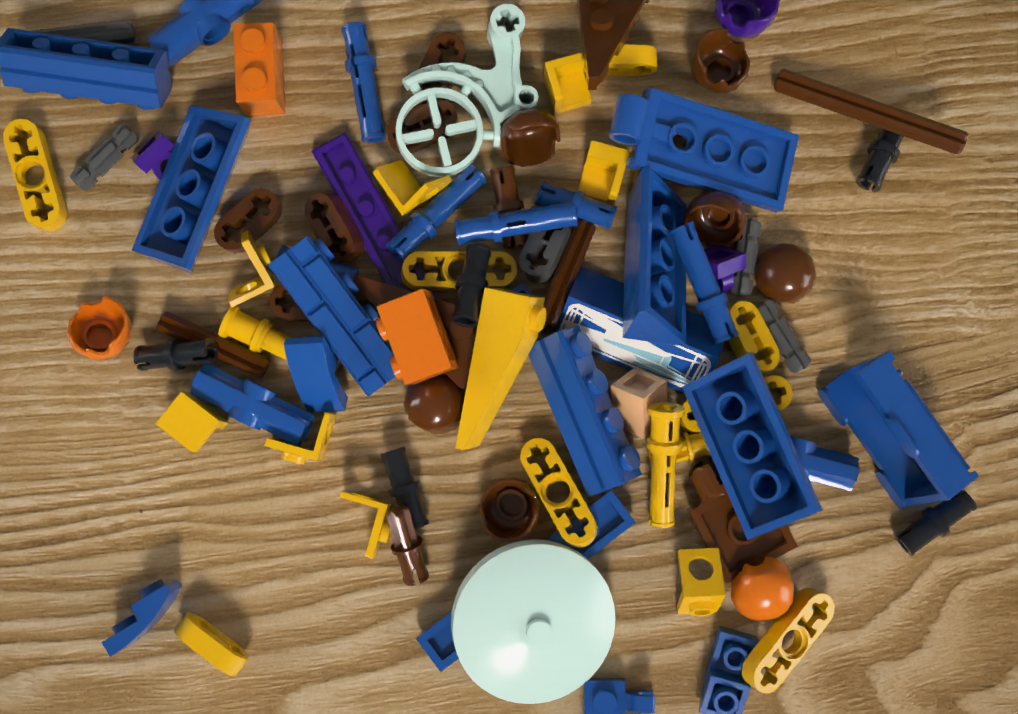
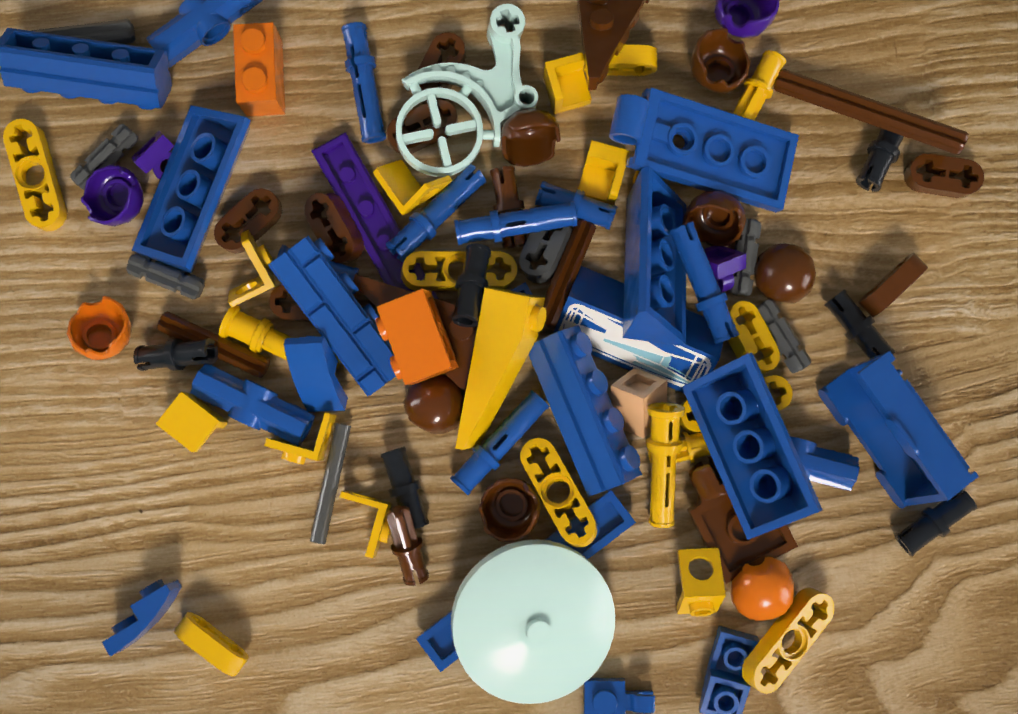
none -> dark purple hair [81,165,144,226]
none -> dark grey axle [126,253,205,299]
none -> dark grey bar [310,423,351,544]
none -> blue pin [450,390,550,495]
none -> yellow axle [732,50,786,121]
none -> black pin [824,289,896,359]
none -> reddish brown beam [858,253,928,318]
none -> reddish brown beam [904,154,984,198]

